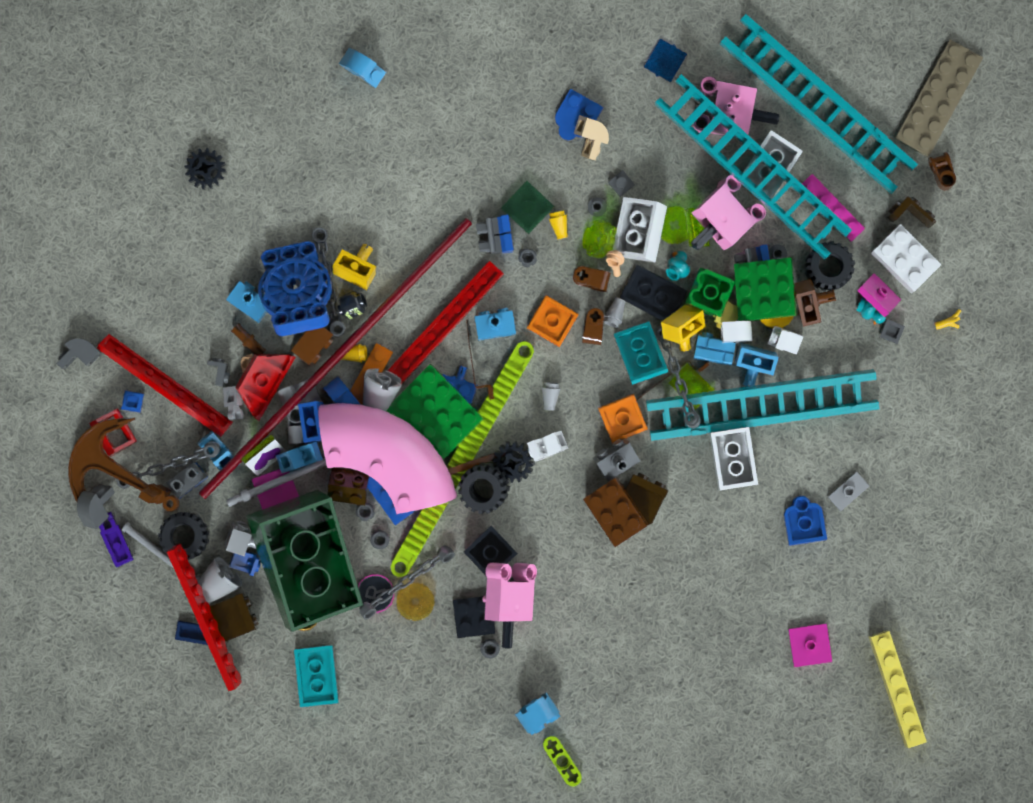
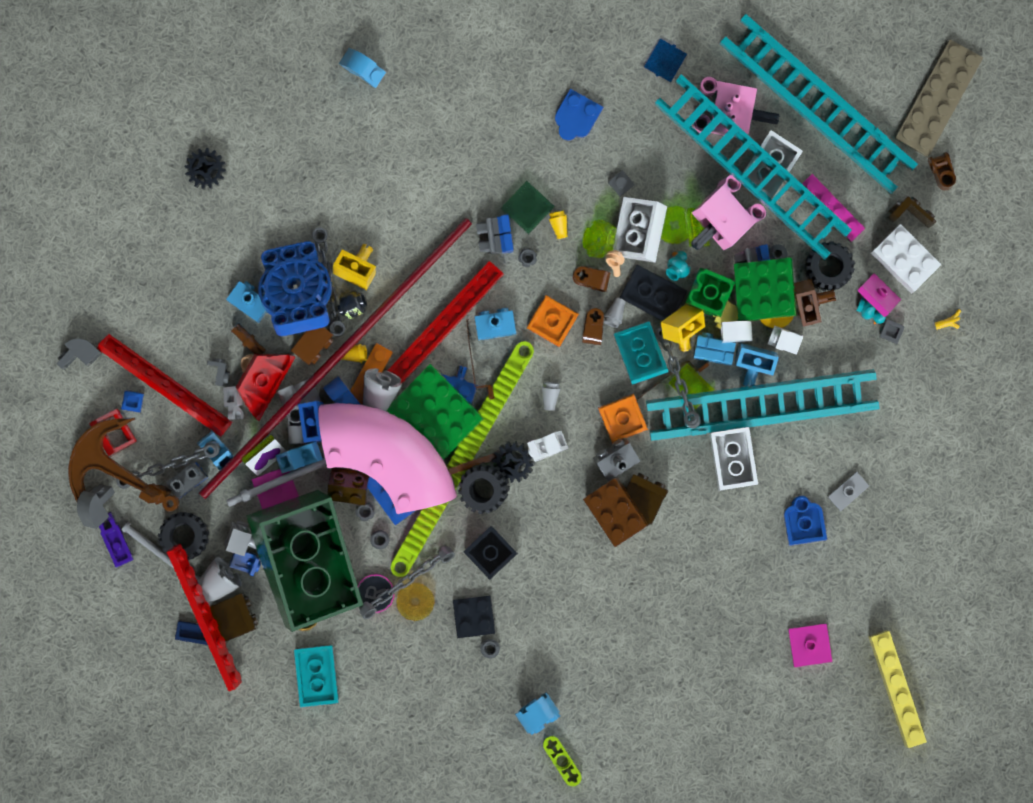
bright pink piece [482,562,537,649] -> none
tan brick [574,115,609,160] -> none
dark grey plate [587,197,607,217] -> none

